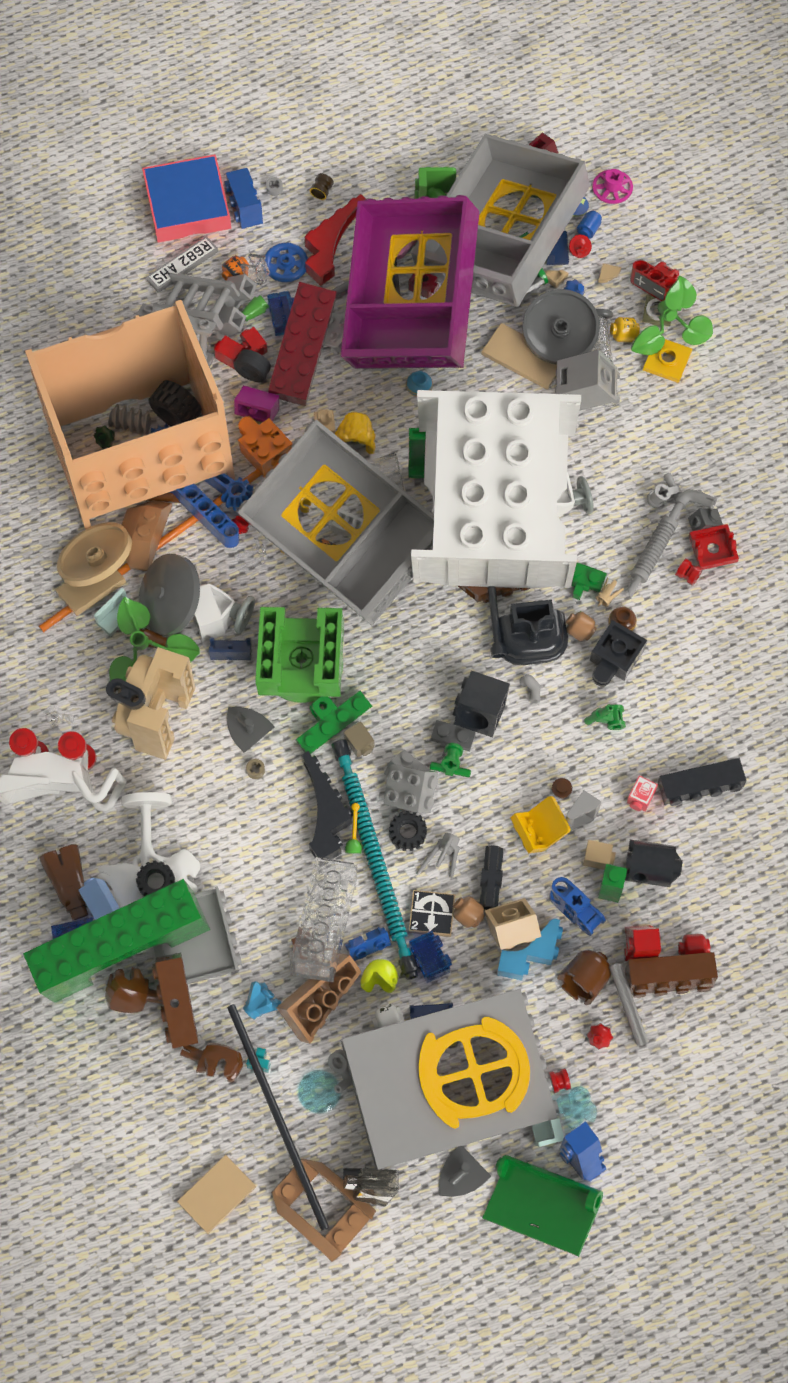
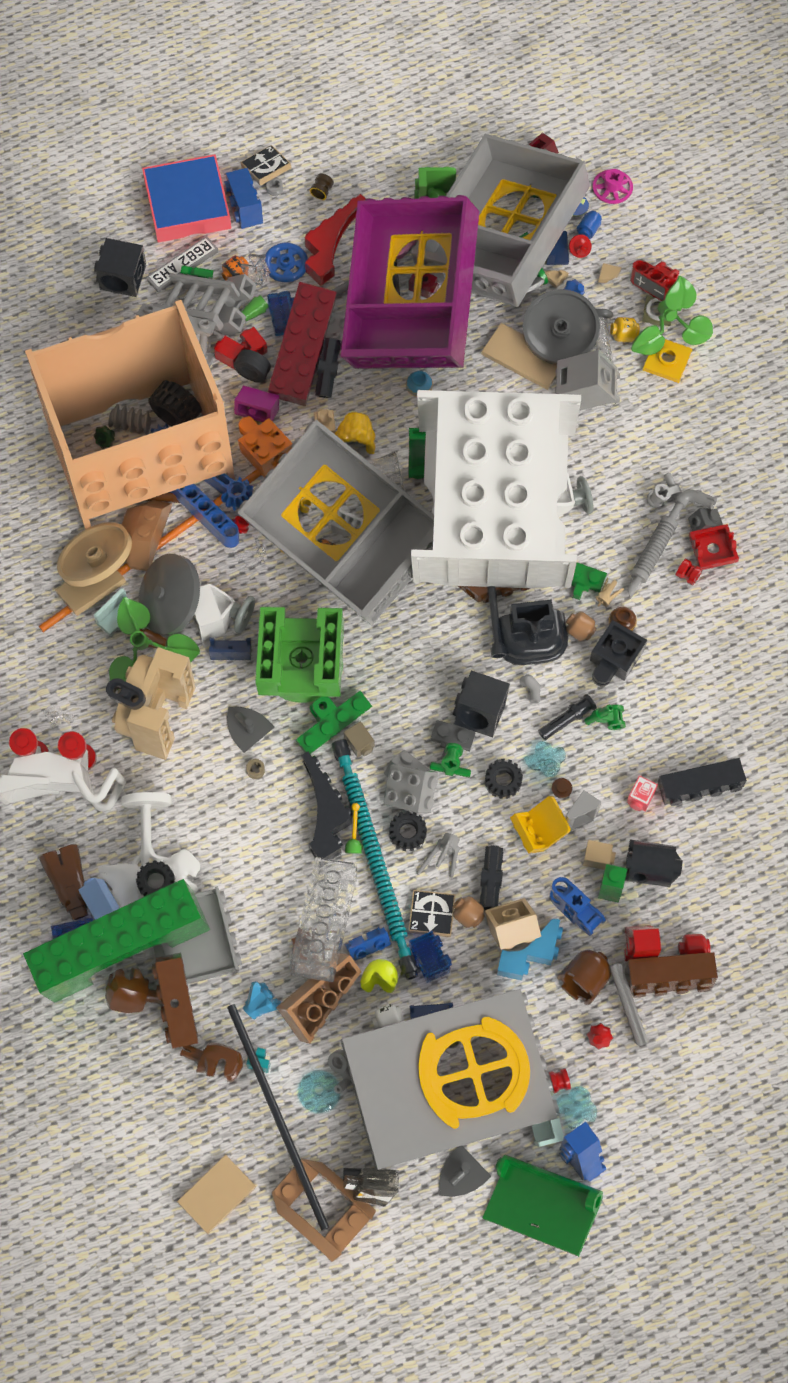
none -> black brick [94,238,147,297]
none -> green plate [180,266,214,279]
none -> tile [240,145,292,186]
none -> black piece [315,338,341,399]
none -> black tyre [485,759,523,799]
none -> clear light blue plate [524,741,566,777]
none -> black pin [538,694,597,741]

